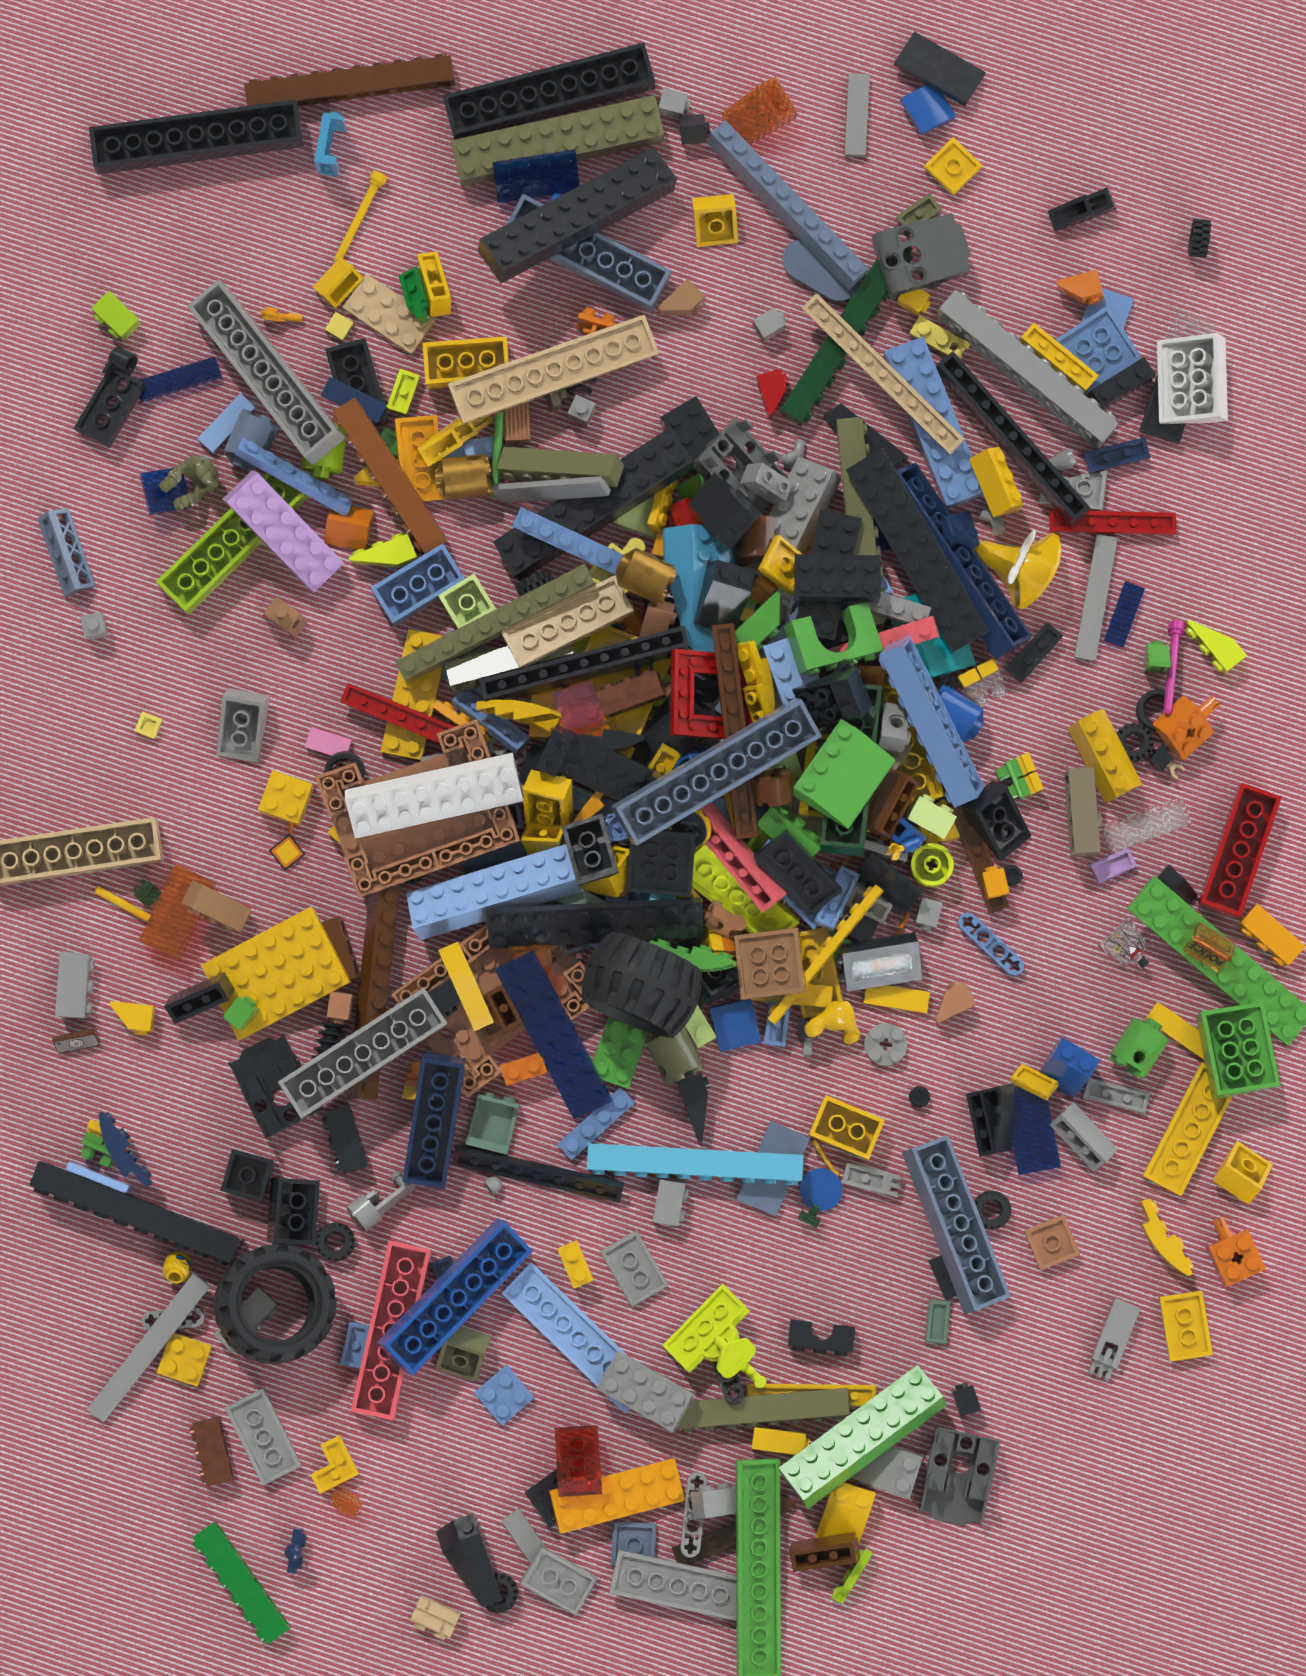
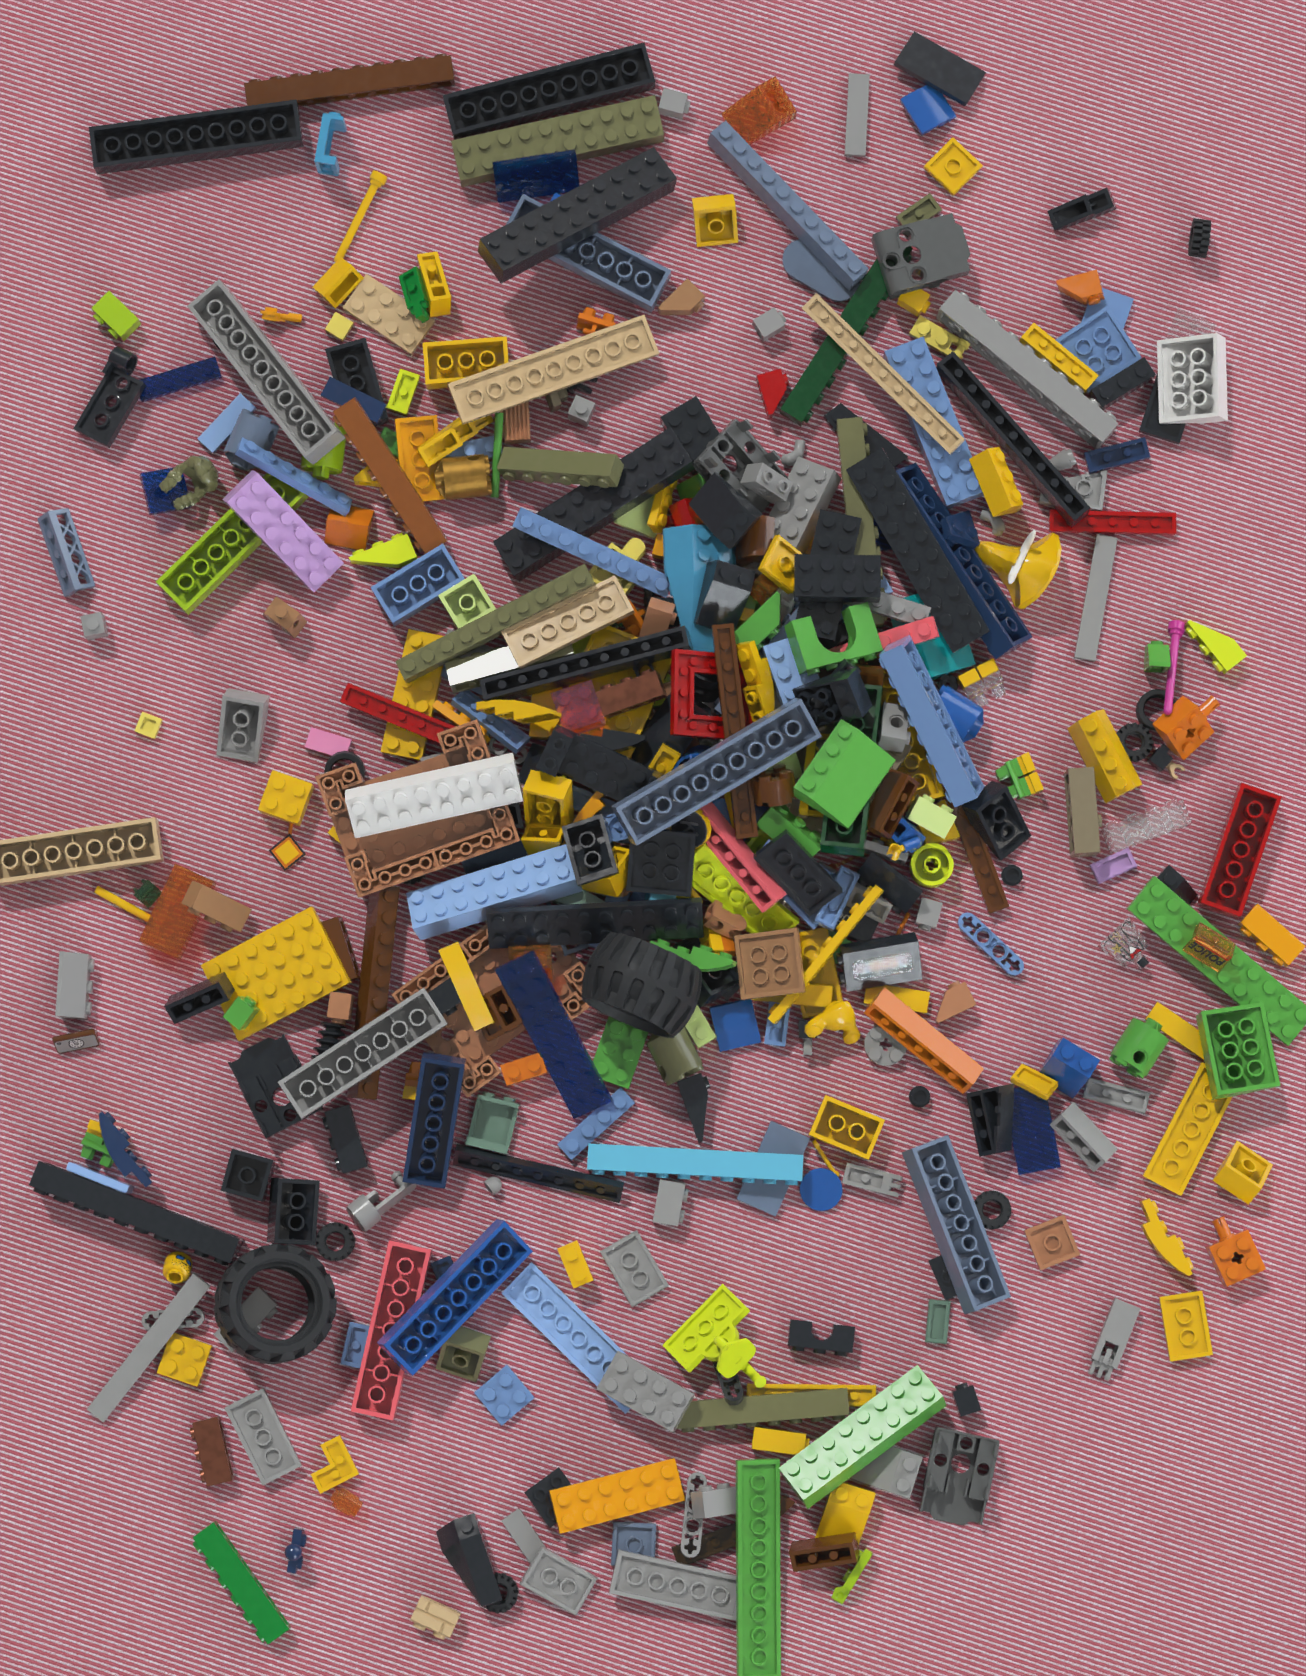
yellow slope [110,1001,156,1036] -> none
light grey tile [492,476,610,504] -> none
black tyre [515,569,554,597] -> none
clear red brick [554,1425,602,1497] -> none
pearl gold cylinder [616,548,677,604] -> none
black brick [679,114,710,145] -> none
clear green tile [798,1203,821,1228] -> none
light orange brick [981,866,1009,899] -> none
black plate [1005,622,1063,684] -> none
clear blue tile [1103,581,1145,648] -> none
none -> orange brick [864,987,984,1094]

